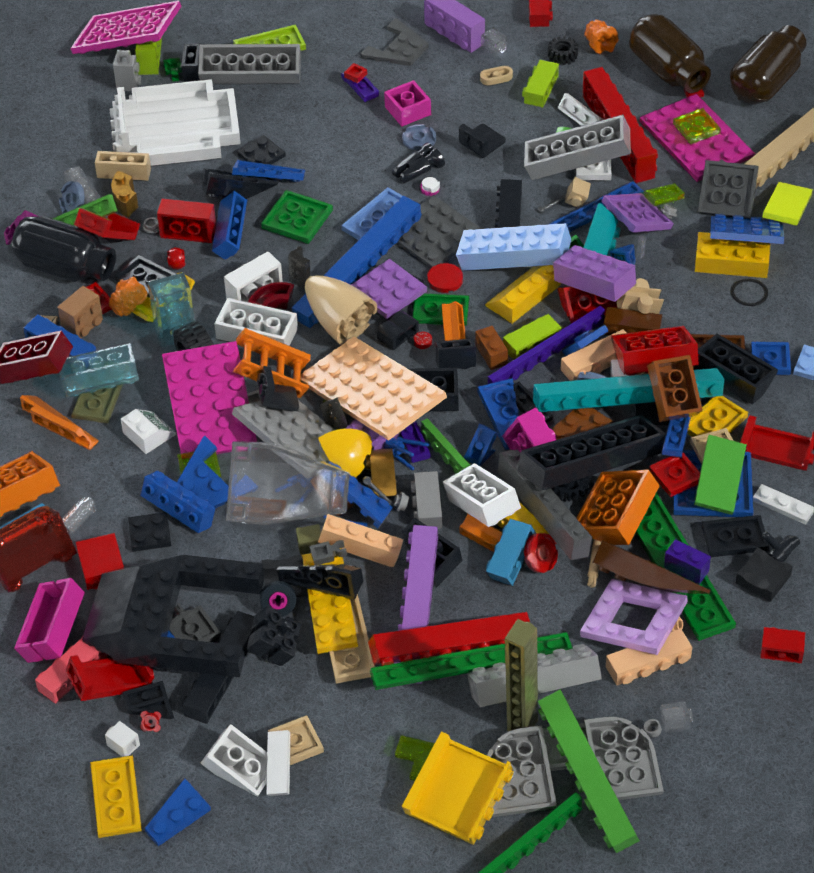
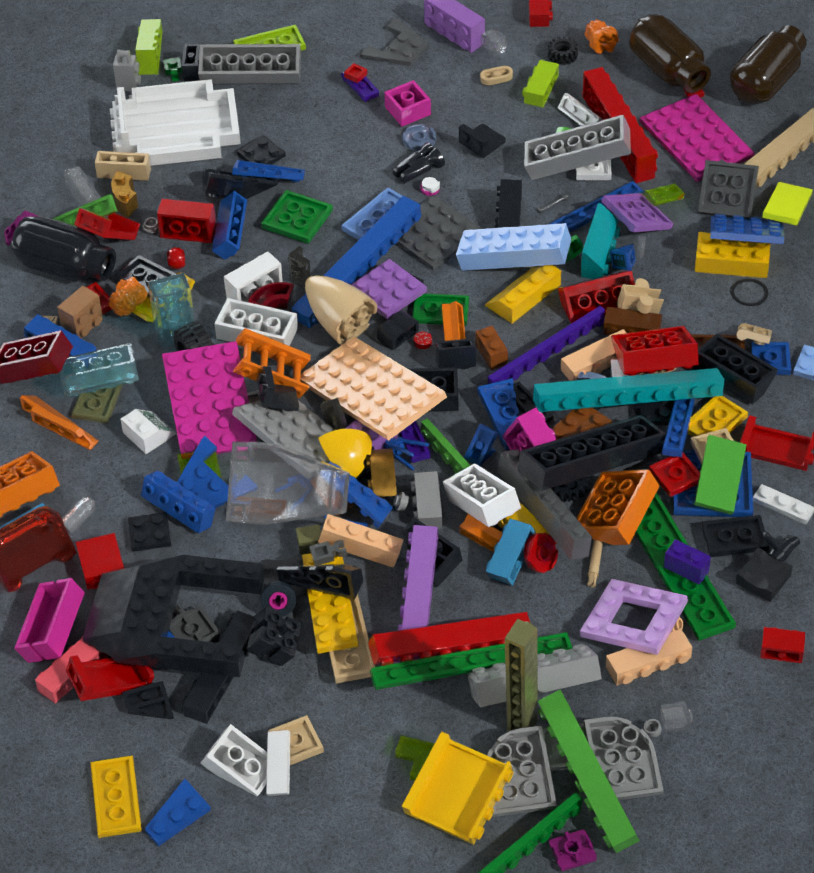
sand blue tile [59,181,84,214] -> none
dark pink plate [70,1,181,54] -> none
white brick [105,721,140,757] -> none
red plate [140,711,161,732] -> none
dark grey hinge [363,476,394,506] -> none
red tile [427,263,463,293] -> none
lime brick [503,314,561,360] -> none
medium lavender brick [553,245,636,302] -> none
blue piece [562,325,608,356] -> none
tan brick [565,177,591,208] -> none
reddish brown wedge [593,540,711,594] -> none
dark orange brick [647,355,703,422] -> none
light grey plate [660,204,677,219] -> none
clear neon green plate [673,108,721,144] -> none
none -> magenta piece [549,829,597,872]
none -> tan plate [736,323,772,345]

